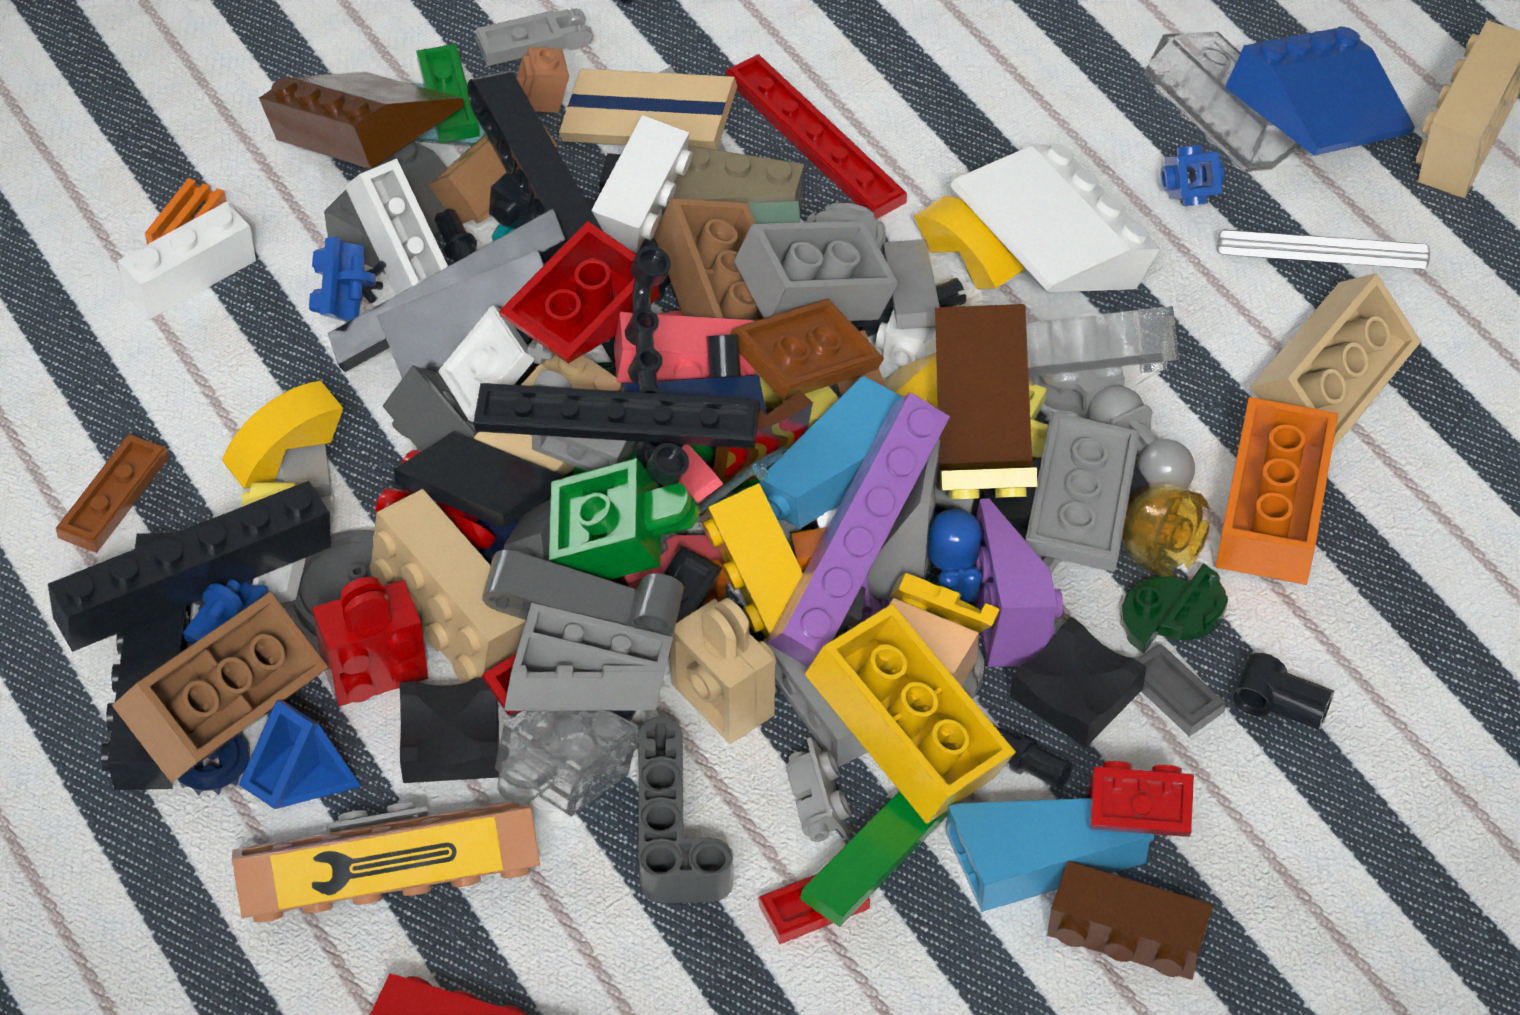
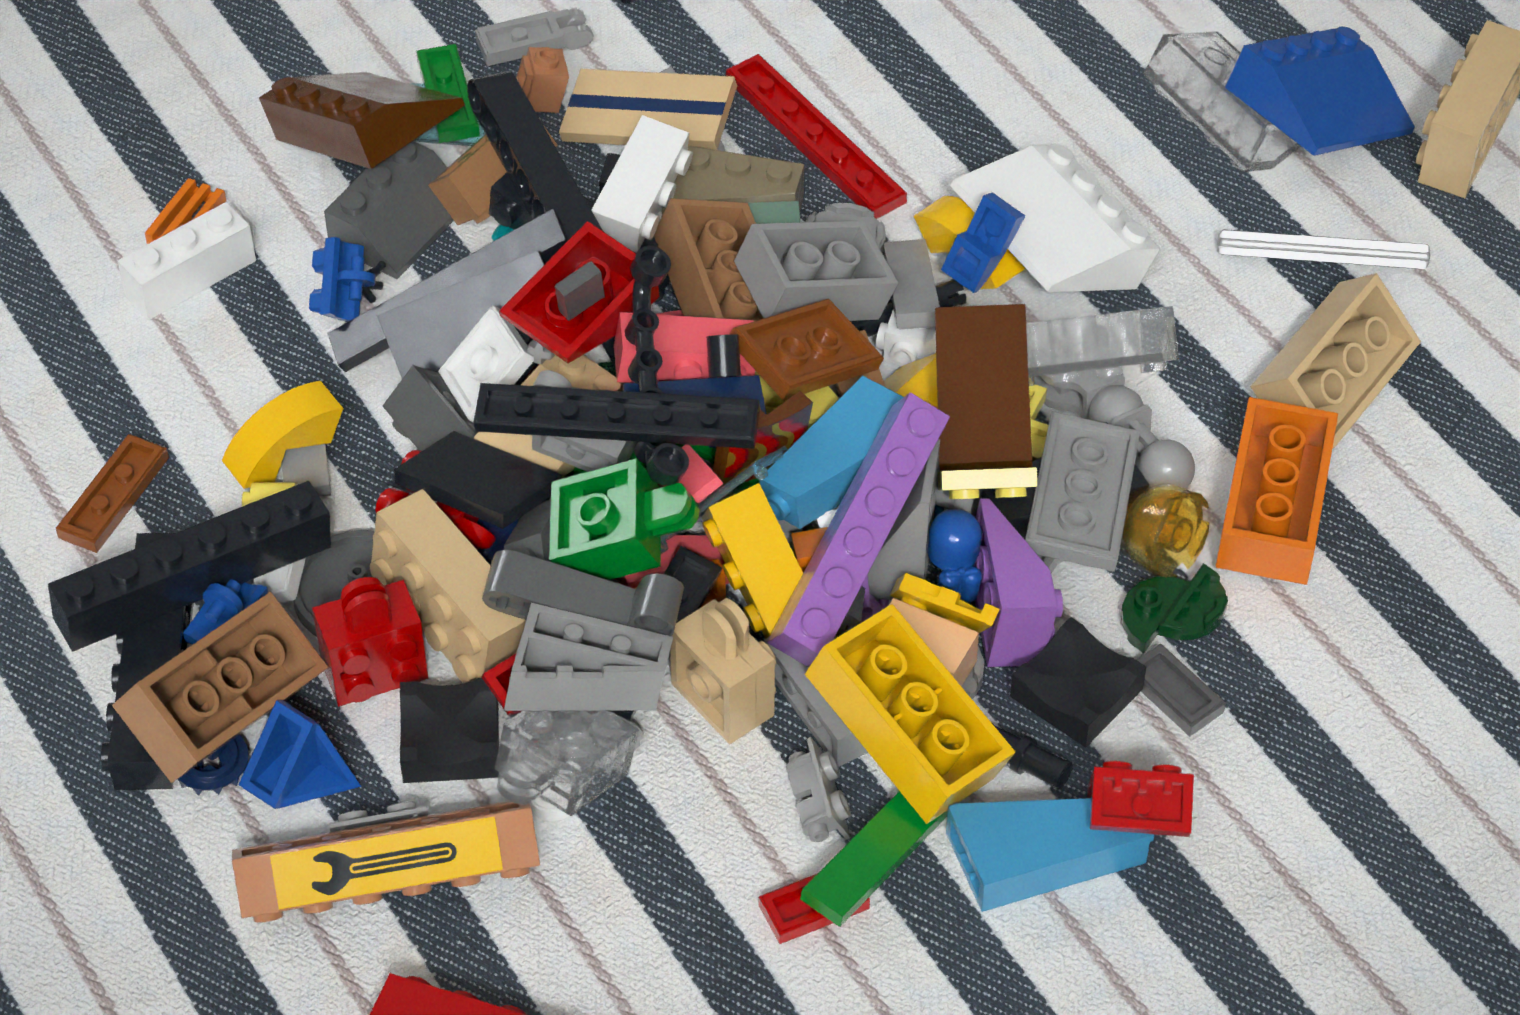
white brick [345,159,448,295] -> none
black axle [434,208,477,263] -> none
dark grey beam [638,717,733,903] -> none
reddish brown brick [1047,861,1213,980] -> none
blue brick [1160,145,1224,206] -> none
black piece [1231,653,1335,730] -> none
none -> dark grey tile [555,261,605,321]
none -> blue slope [941,192,1026,293]

